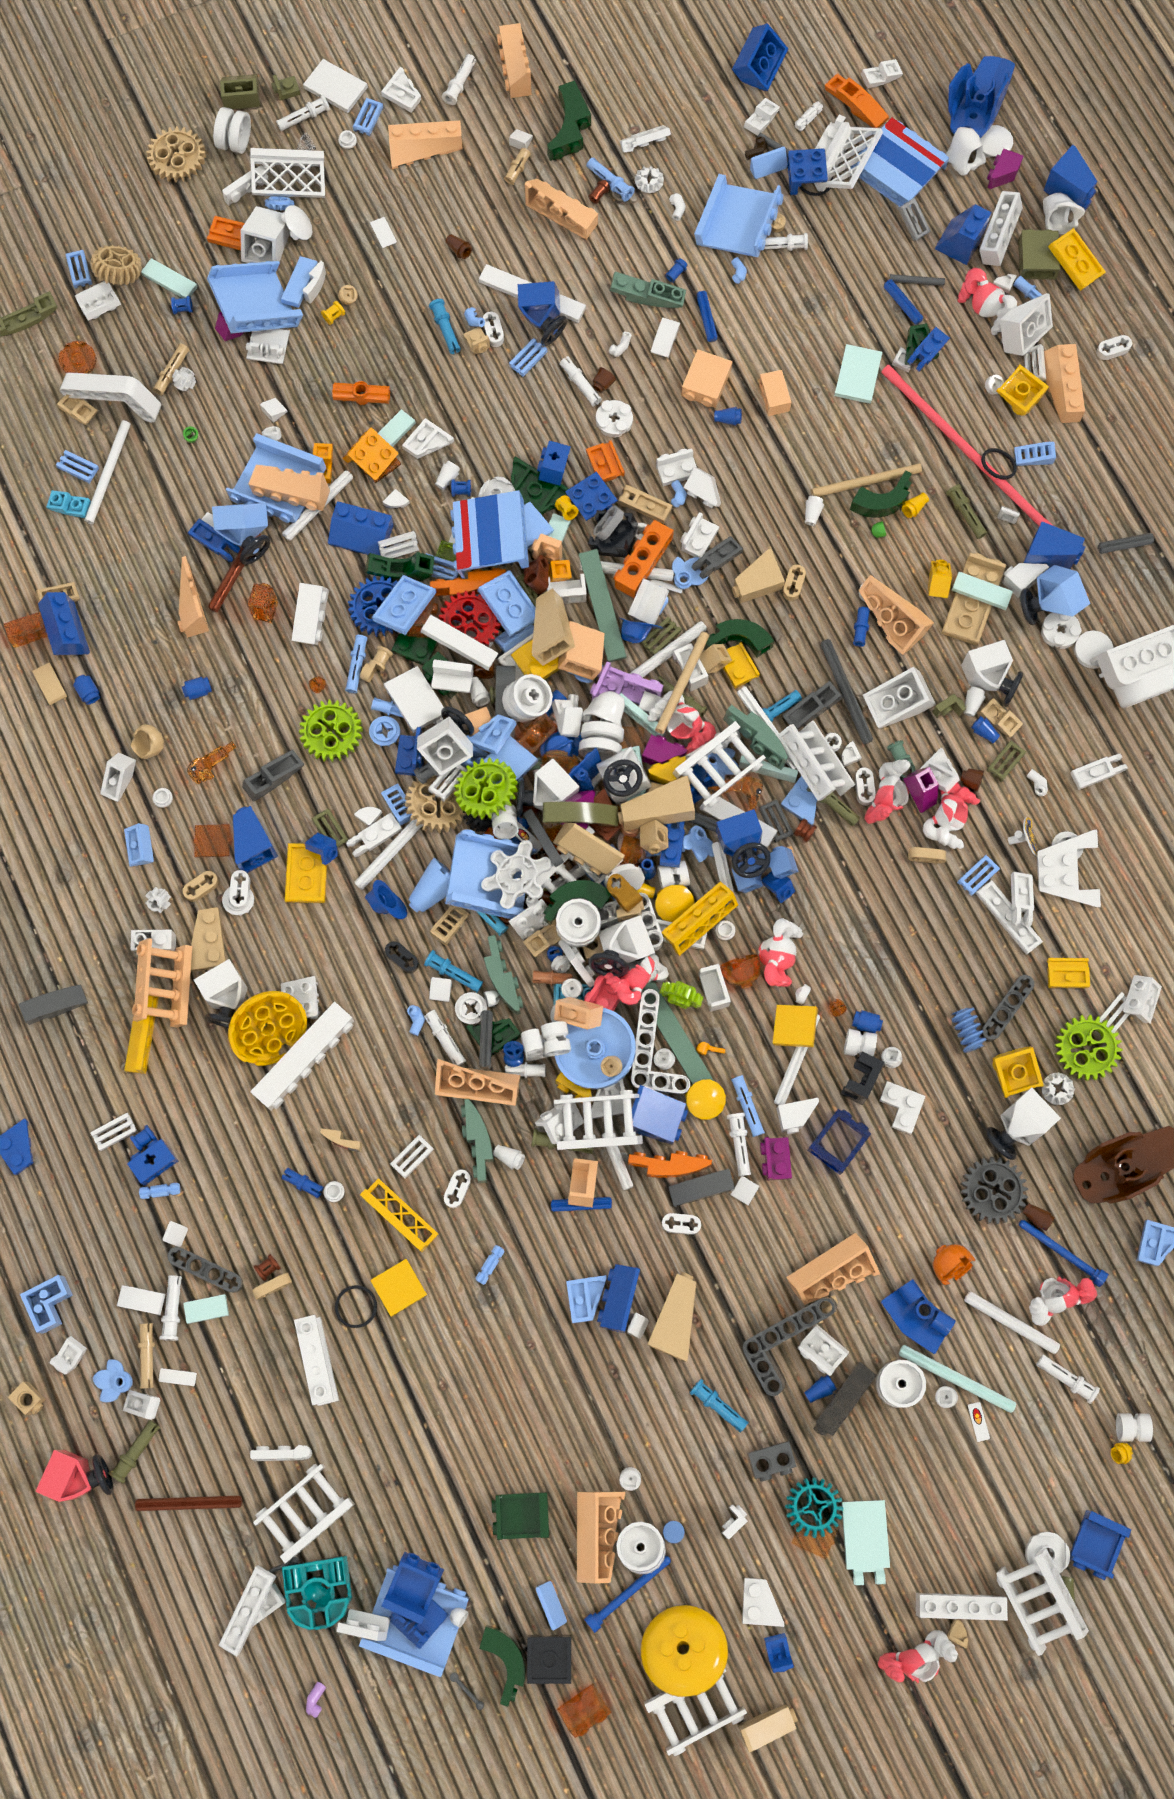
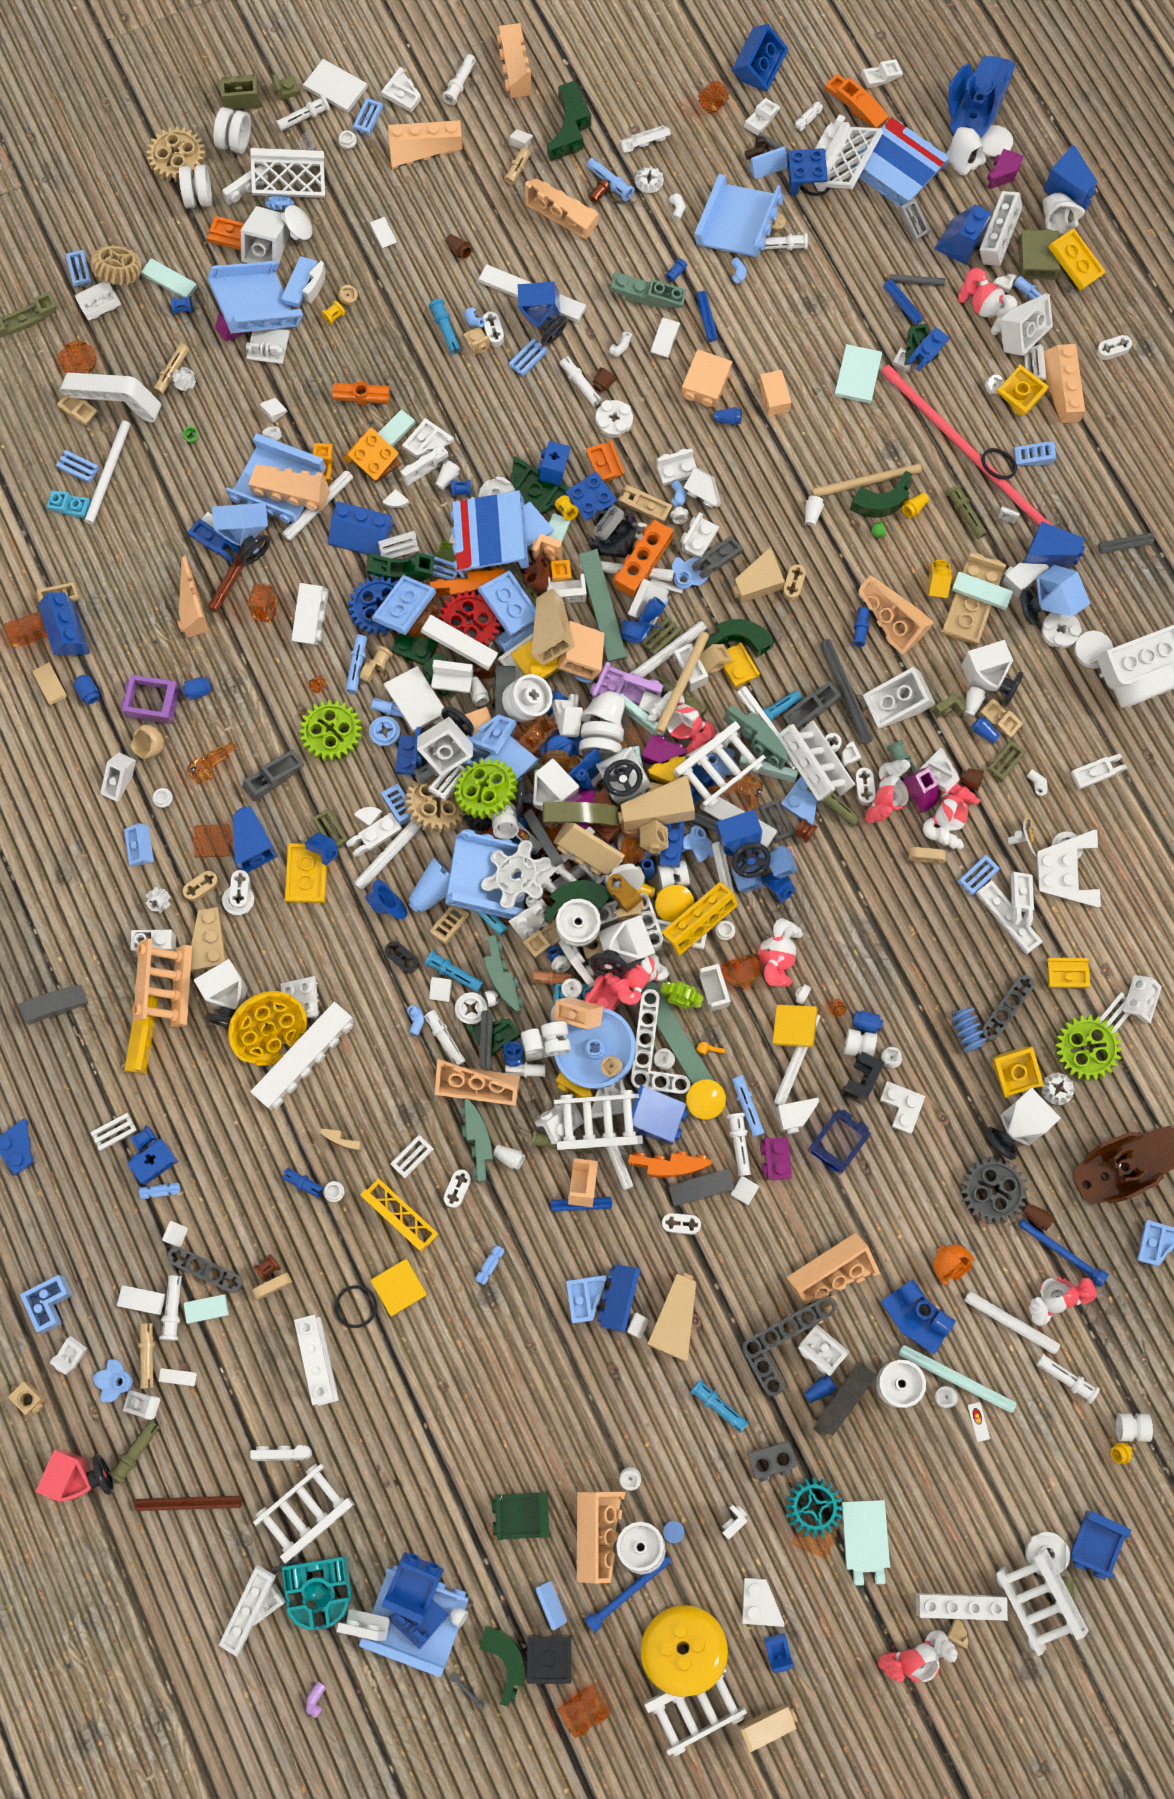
none -> medium lavender window [121,674,180,724]
none -> white wheel [179,164,212,209]
none -> white hinge [400,445,449,486]
none -> blue cone [638,596,666,624]
none -> white plate [670,507,689,524]
none -> clear orange gear [698,81,729,113]

